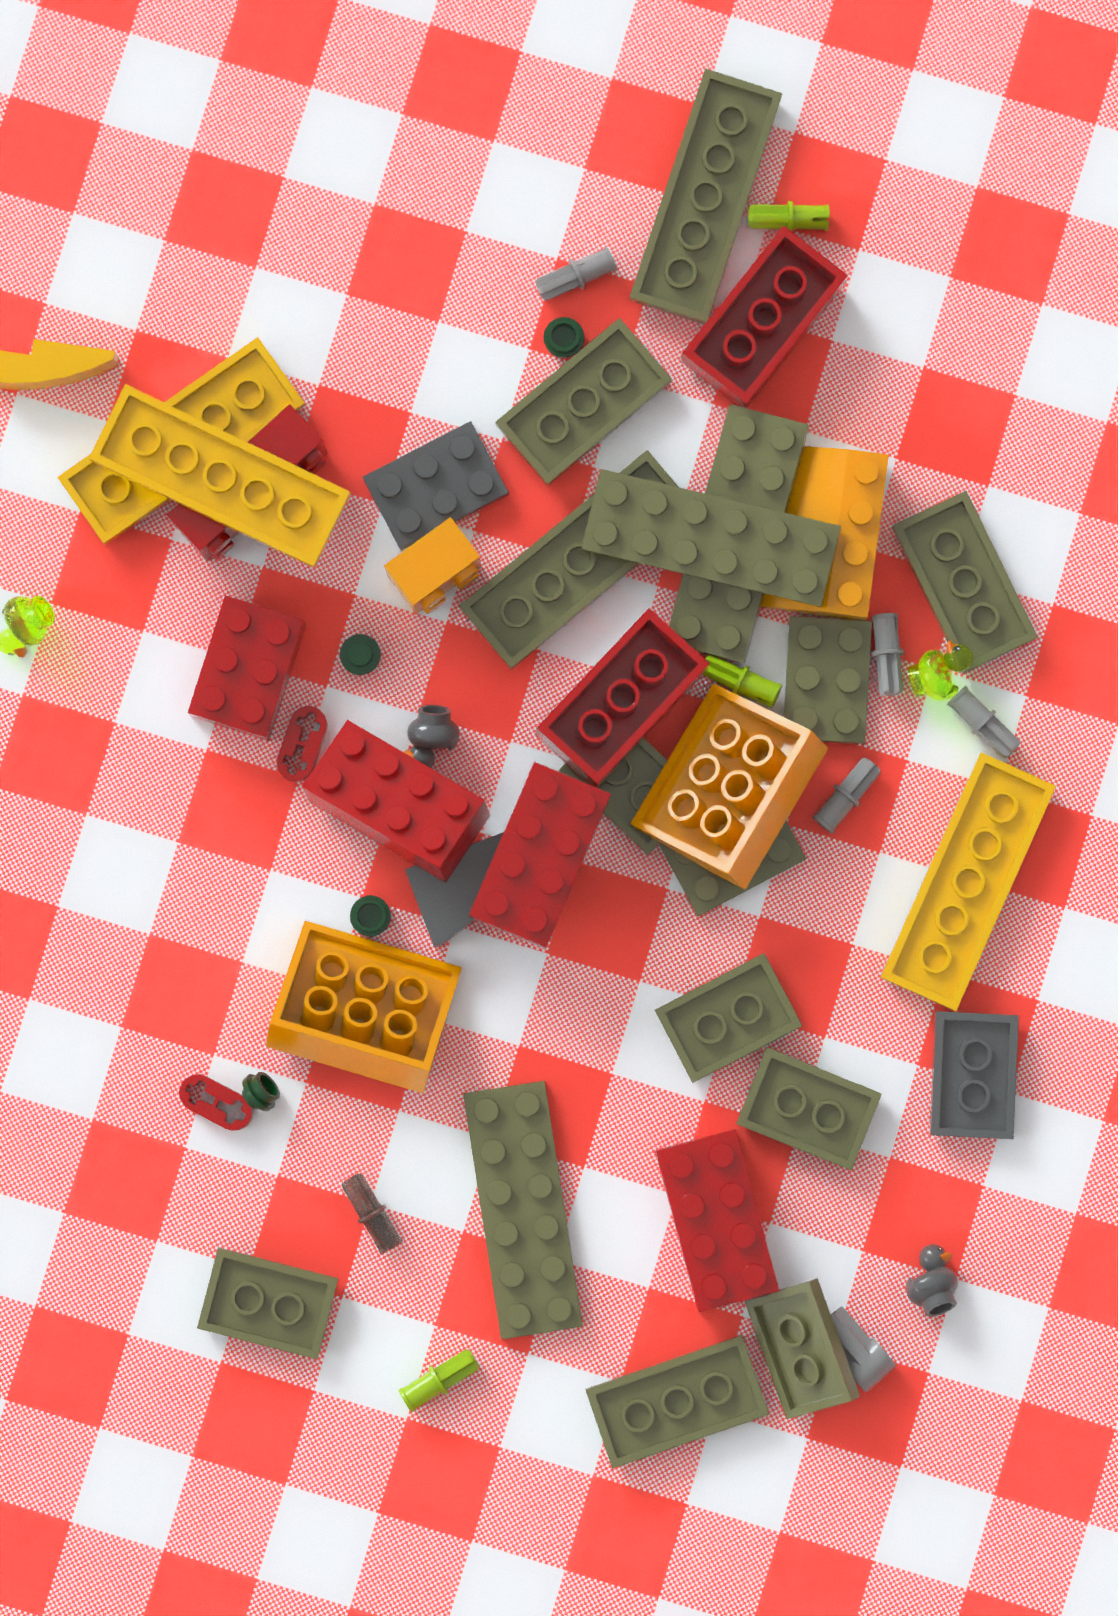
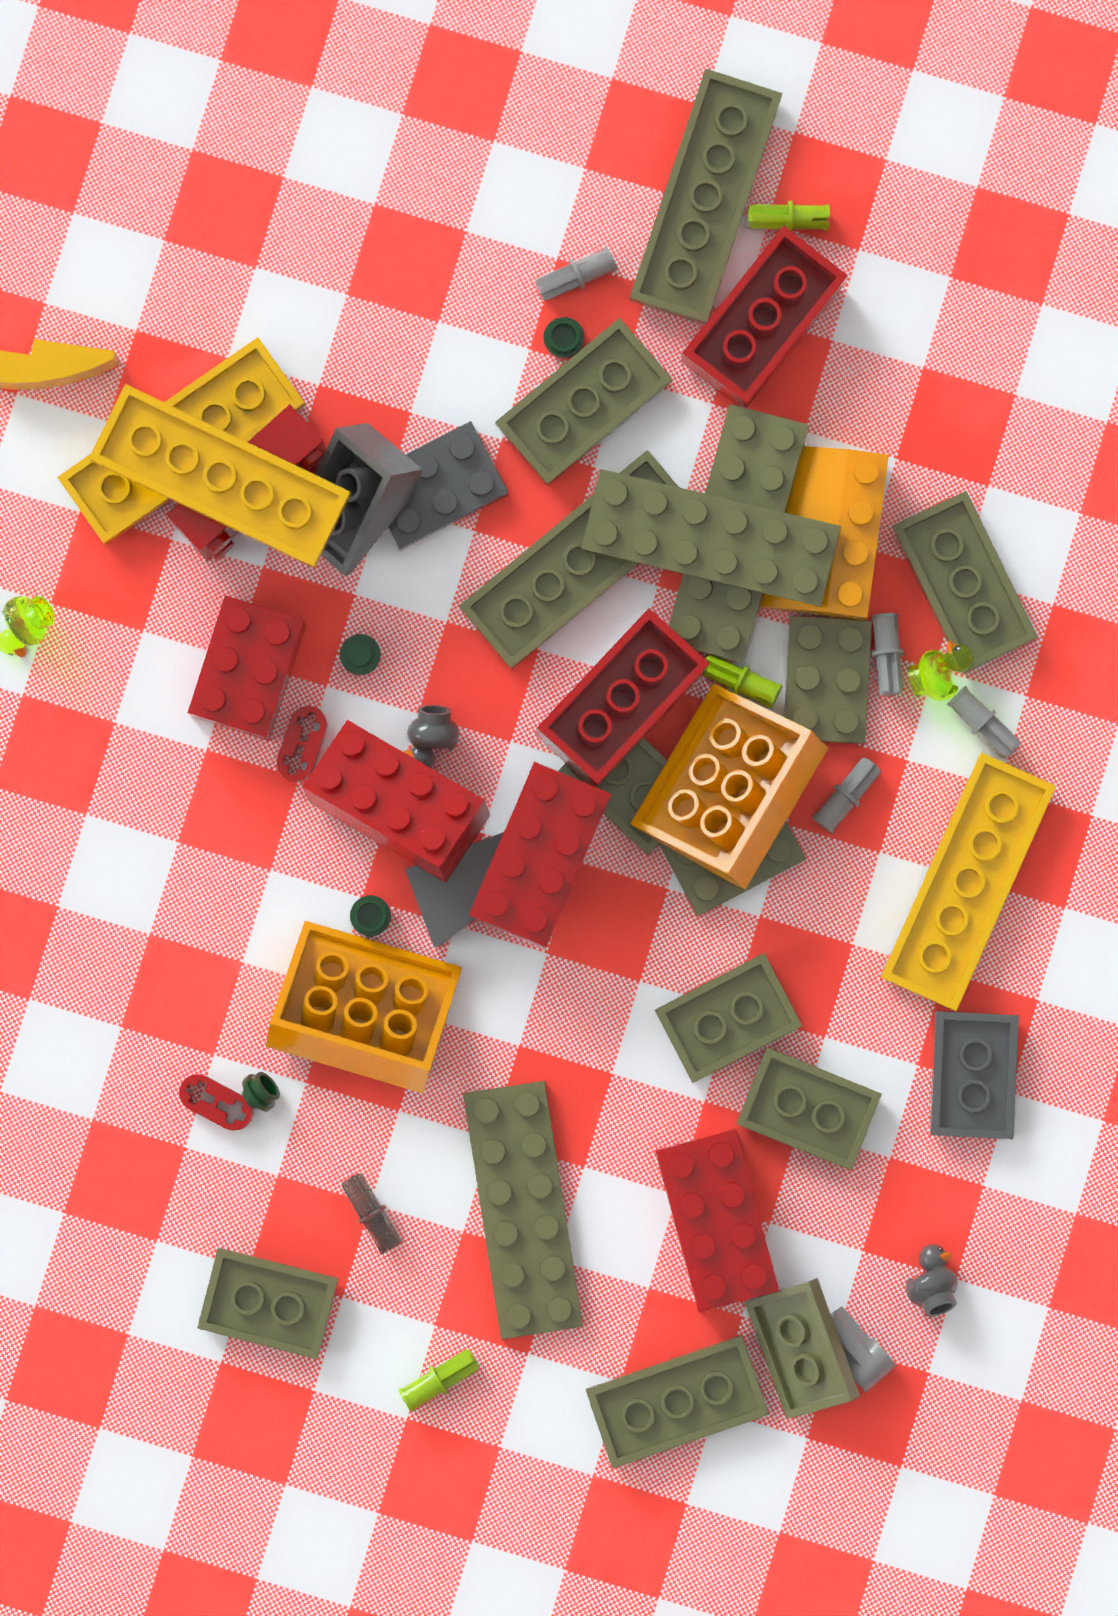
light orange brick [384,517,482,615] -> none
none -> dark grey slope [315,423,423,576]

